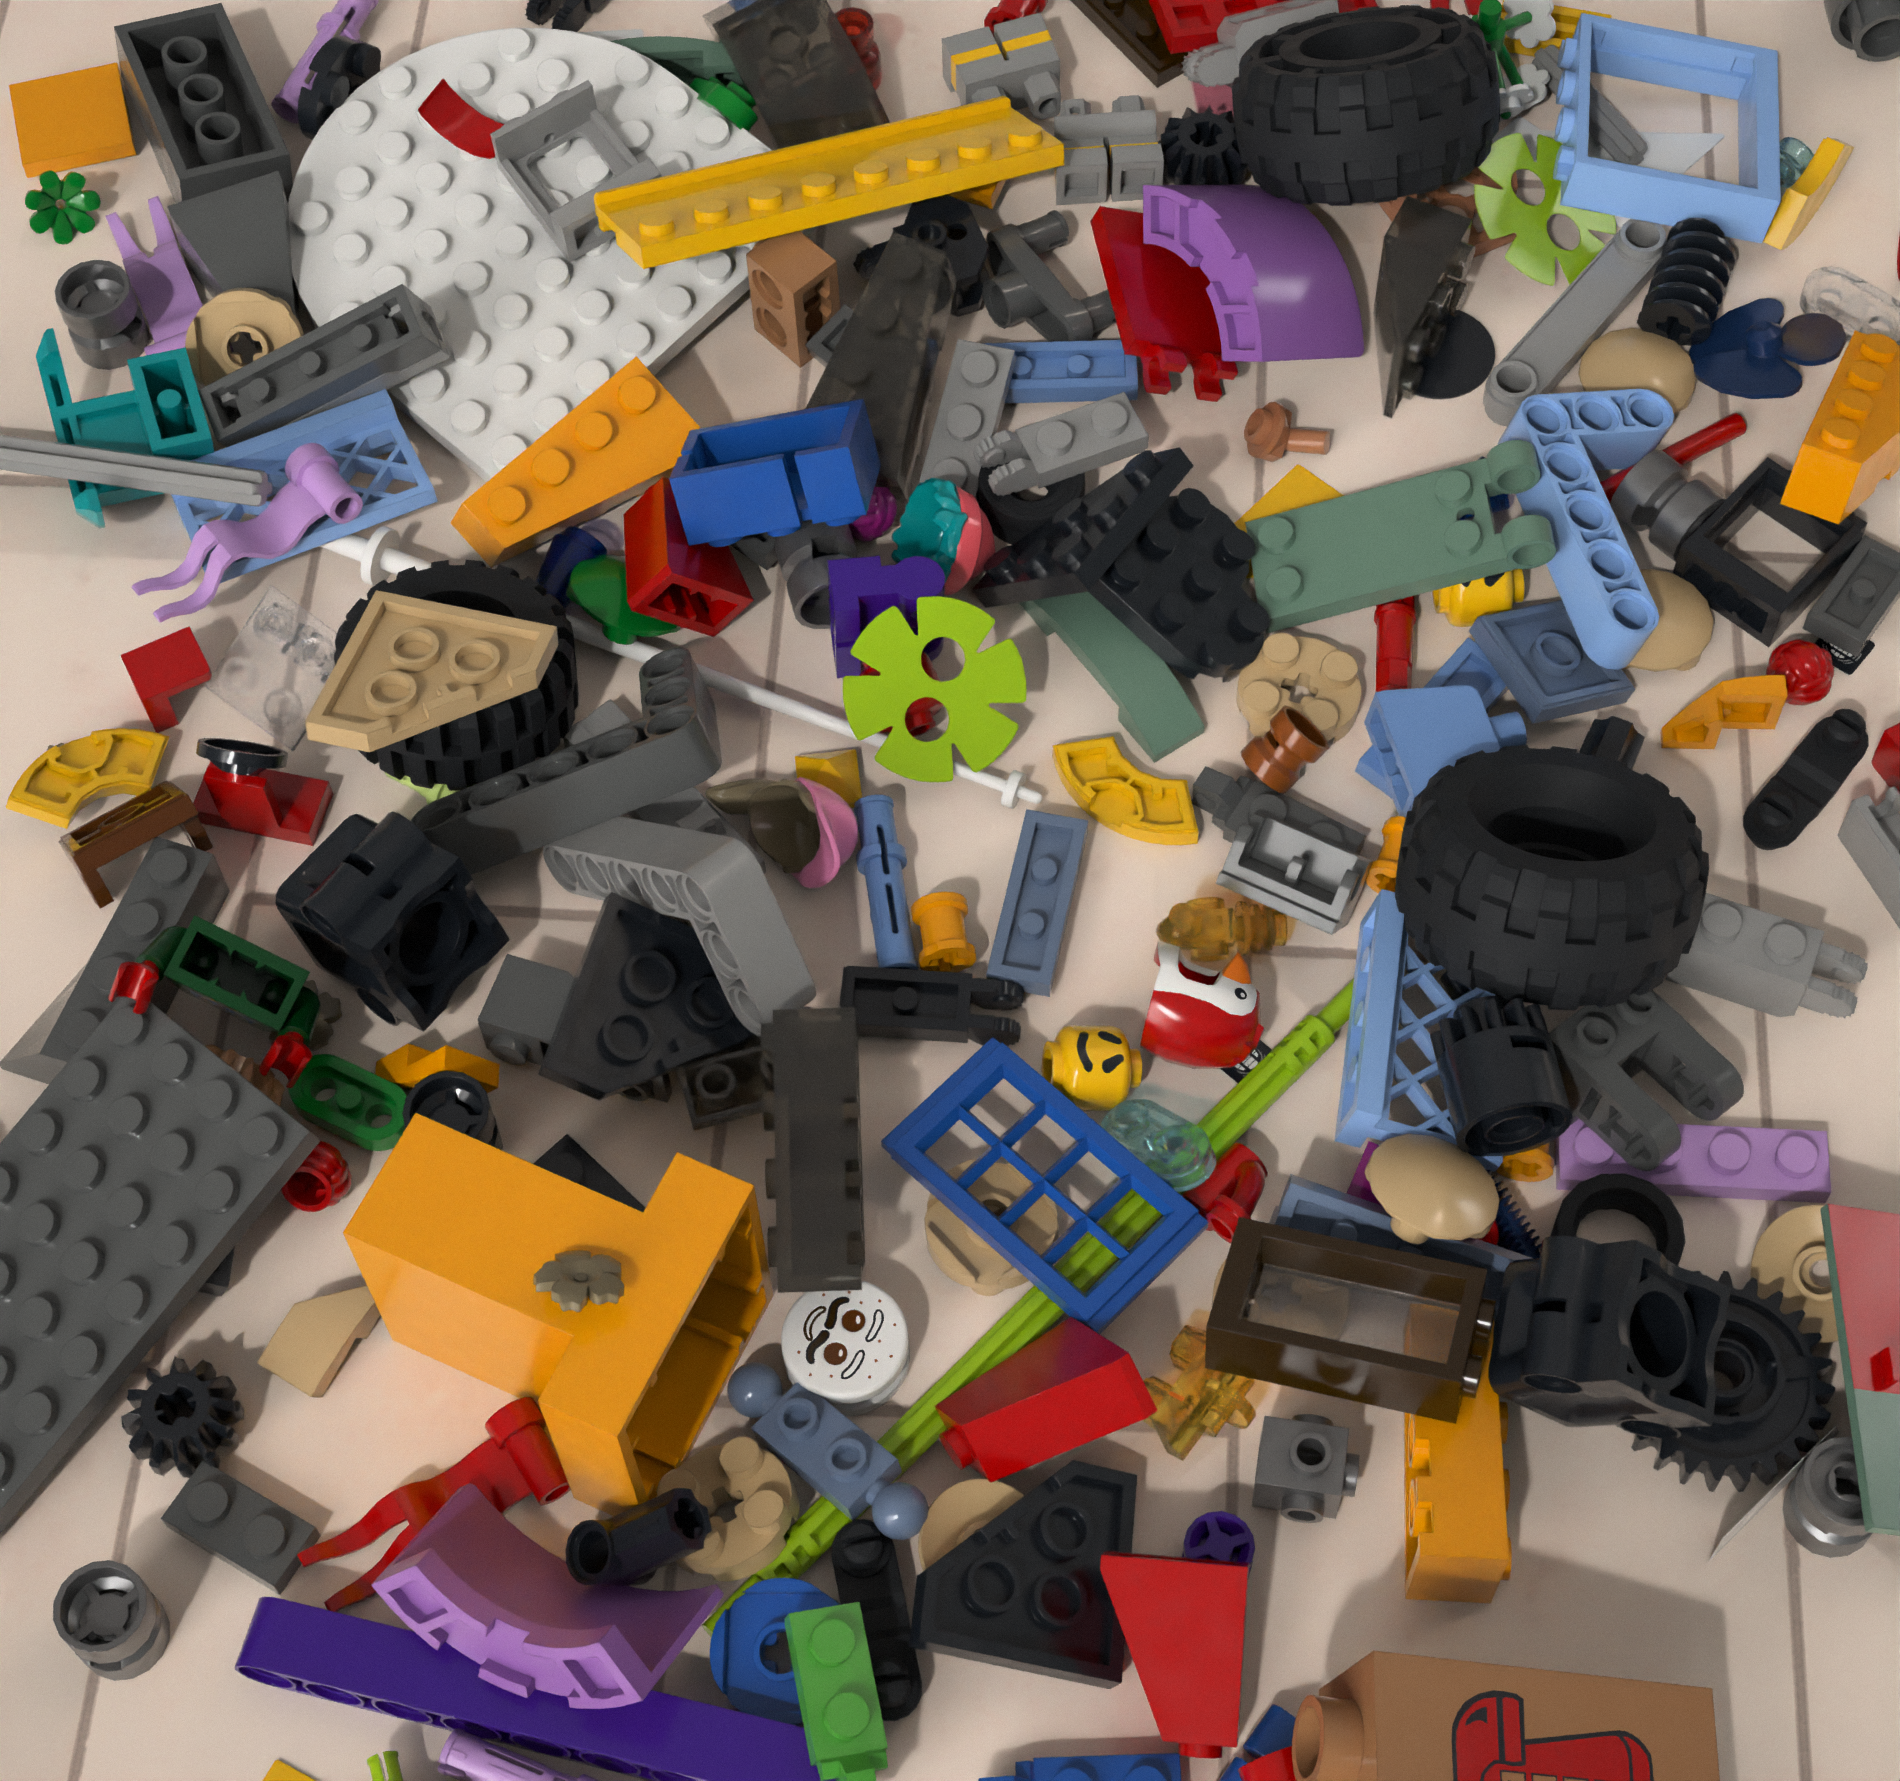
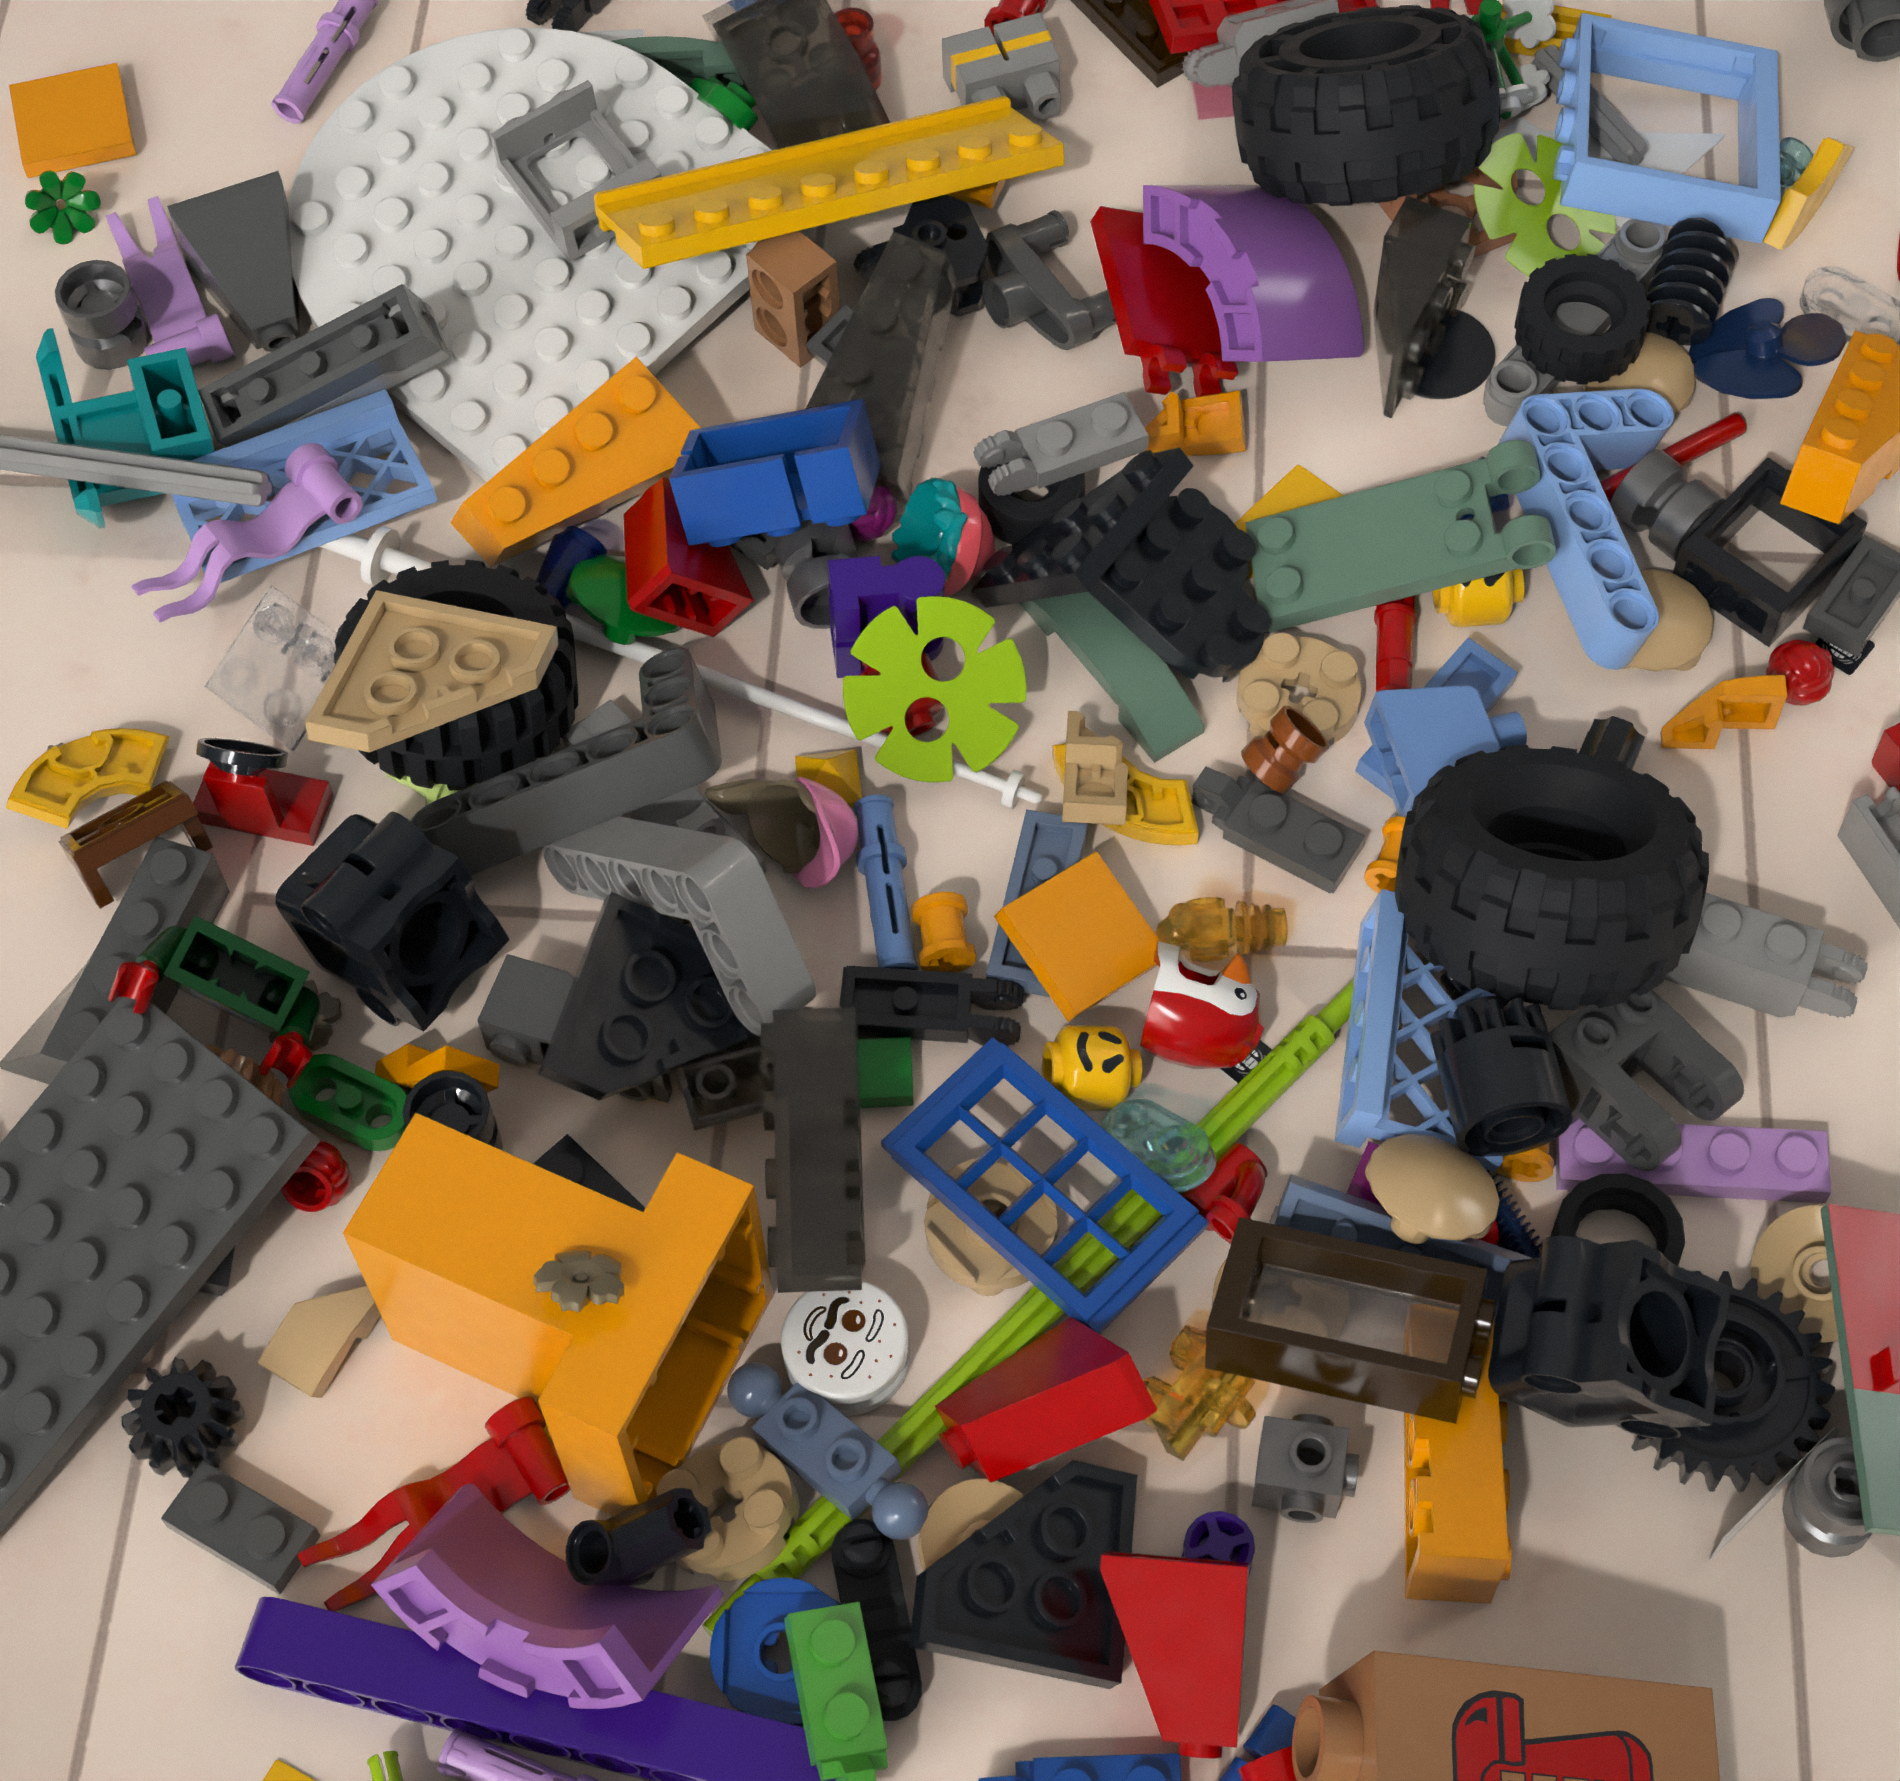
flat silver wheel [53,1560,170,1681] -> none
dark grey brick [114,3,293,203] -> none
red panel [120,626,212,733] -> none
tan plate [185,288,304,386] -> none
black plate [298,35,381,140] -> none
red sticker [418,79,504,159] -> none
light grey plate [919,339,1016,502] -> none
medium blue plate [981,340,1138,403] -> none
light grey hips [1054,95,1164,205] -> none
black gear [1158,105,1249,185] -> none
hinge [1216,811,1373,935] -> none
nougat plate [1244,402,1330,462] -> none
sand blue tile [1469,600,1635,724] -> none
black piece [1743,709,1869,850] -> none
none -> green tile [845,1037,914,1109]
none -> light orange tile [994,851,1161,1022]
none -> tan slope [1062,711,1128,825]
none -> light orange slope [1145,391,1246,456]
none -> black tyre [1514,254,1651,385]

